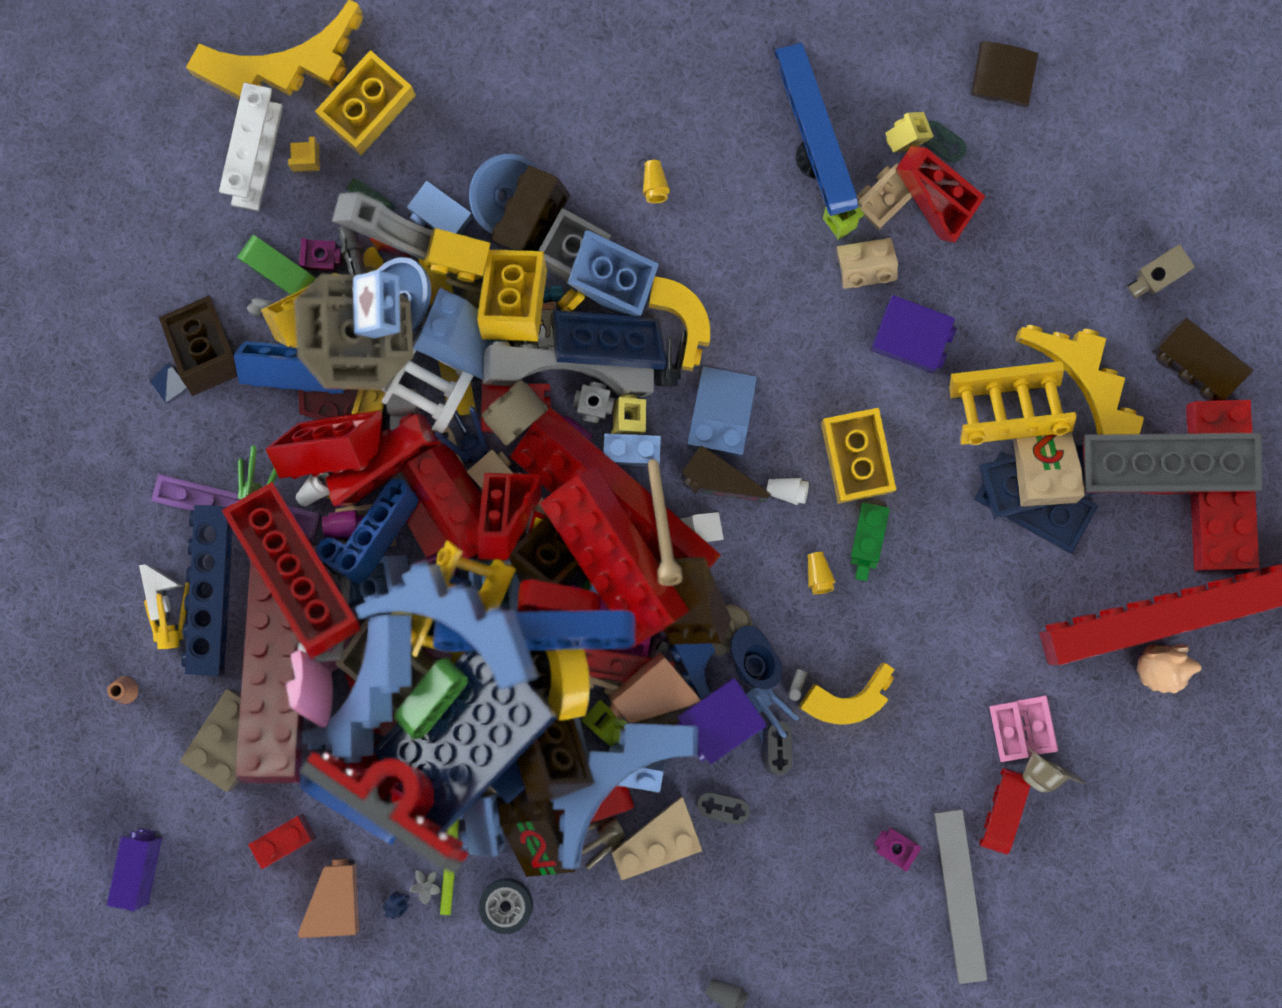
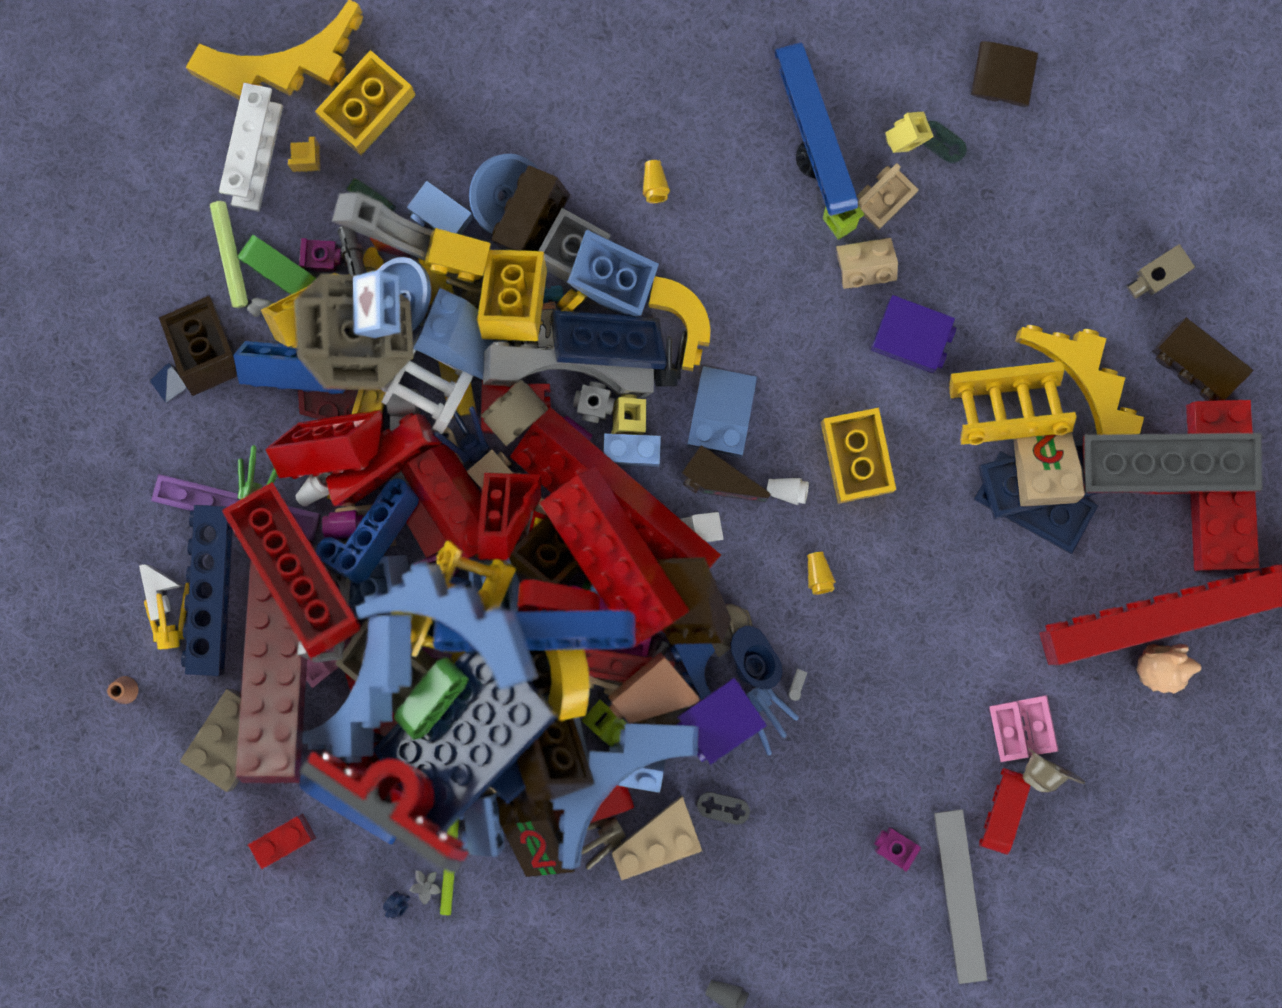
dark purple brick [106,828,162,911] -> none
bright pink slope [286,650,333,728] -> none
nougat slope [298,858,359,938] -> none
wheel [479,878,533,934] -> none
tan piece [648,459,682,585] -> none
dark grey beam [763,721,792,775] -> none
yellow arch [798,663,895,724] -> none
green hinge [851,502,890,582] -> none
red wedge [896,146,986,243] -> none
none -> yellowish green axle [210,201,248,308]

